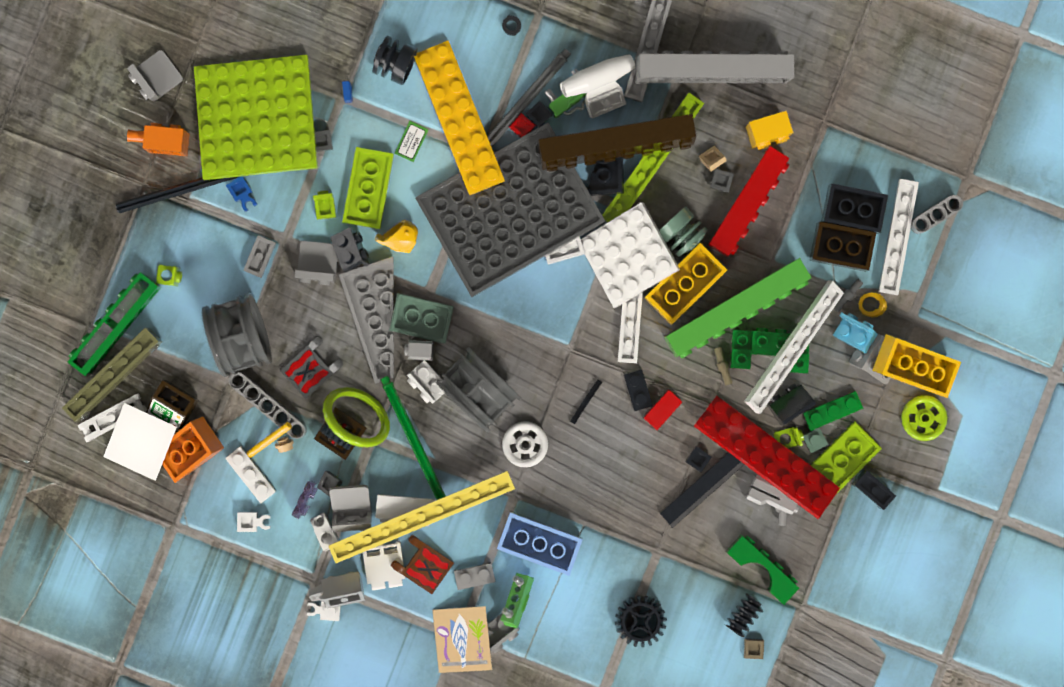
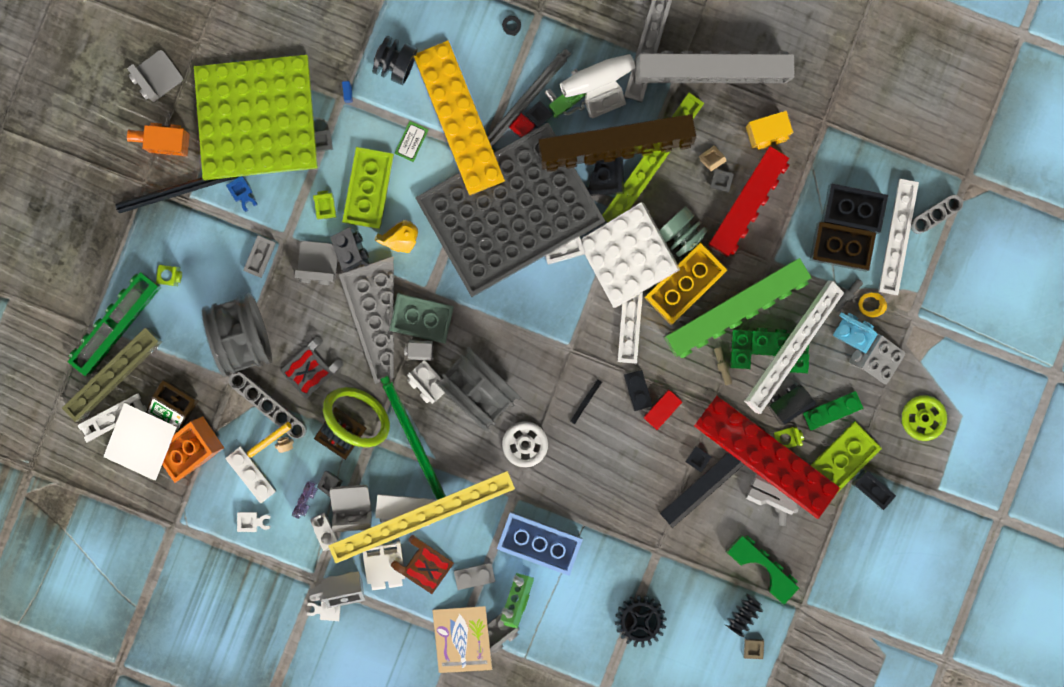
sand green plate [803,428,828,453] -> none
yellow brick [872,334,961,398] -> none

